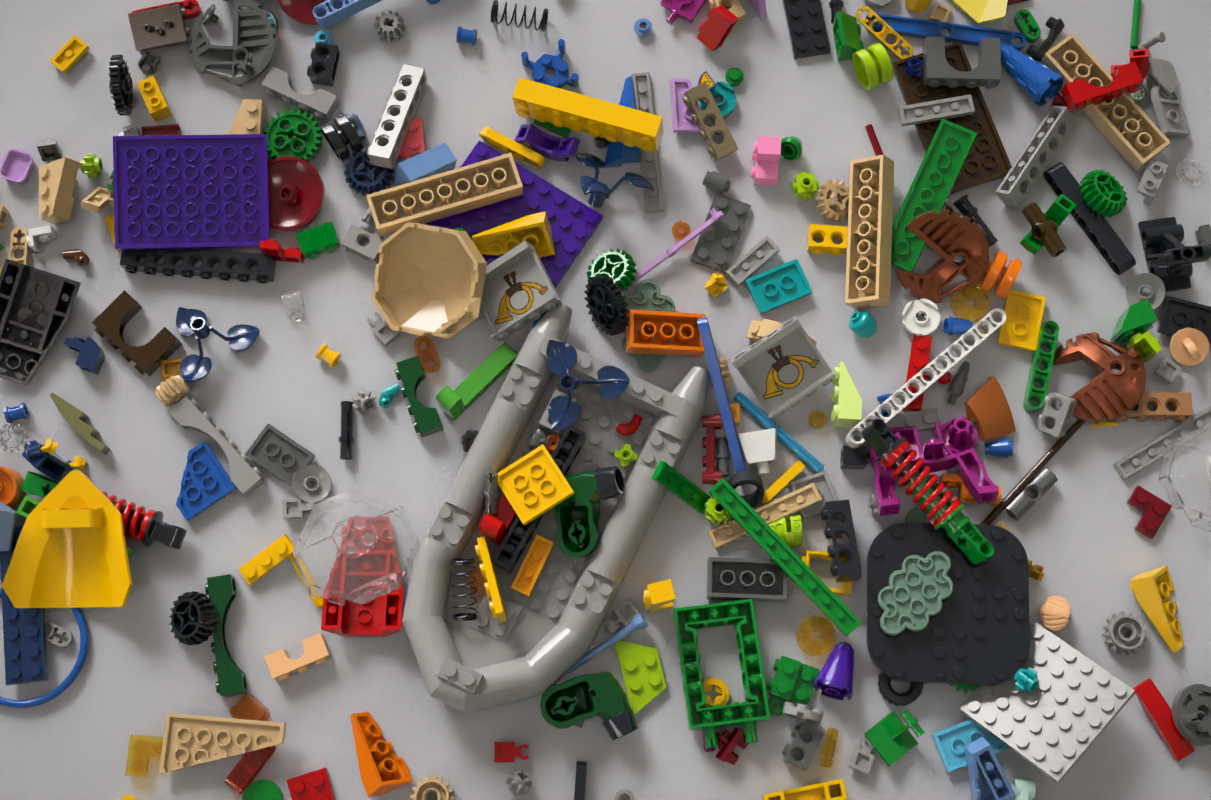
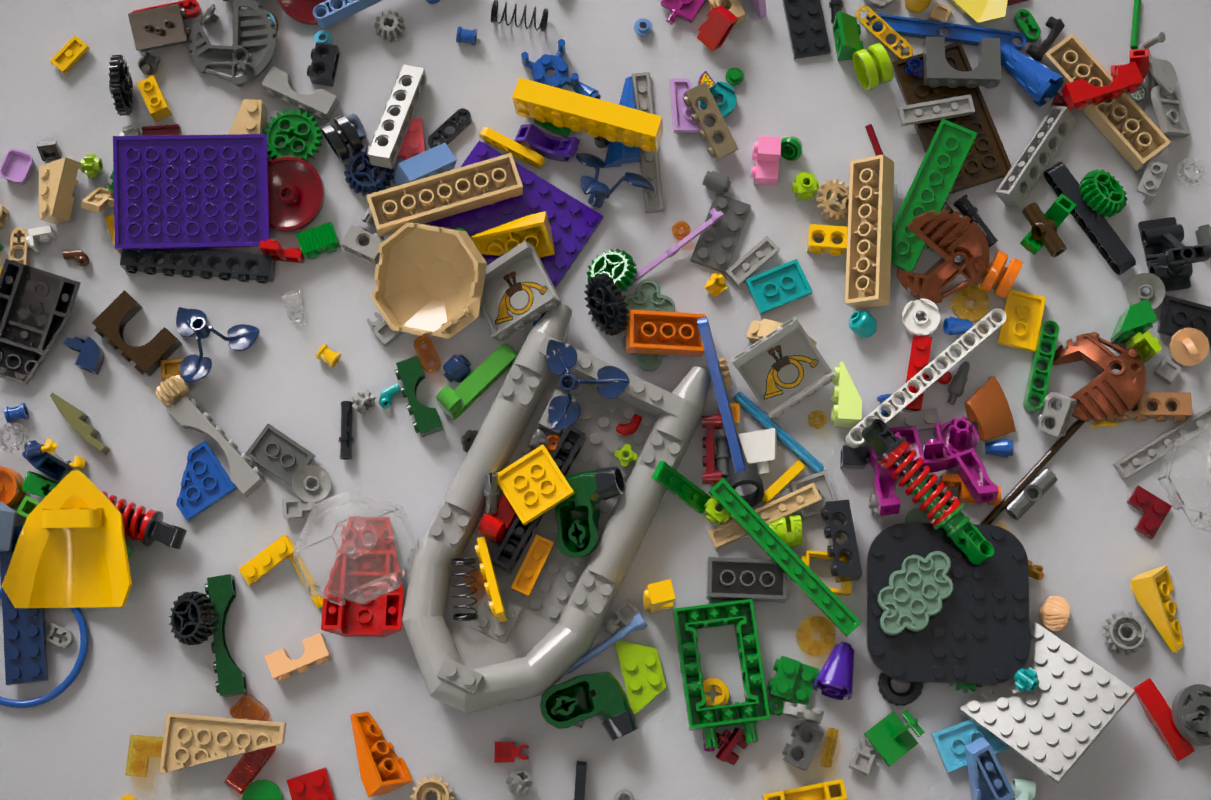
none -> black beam [428,108,472,149]
none -> dark blue head [443,354,472,383]
none -> blue cone [573,81,601,99]

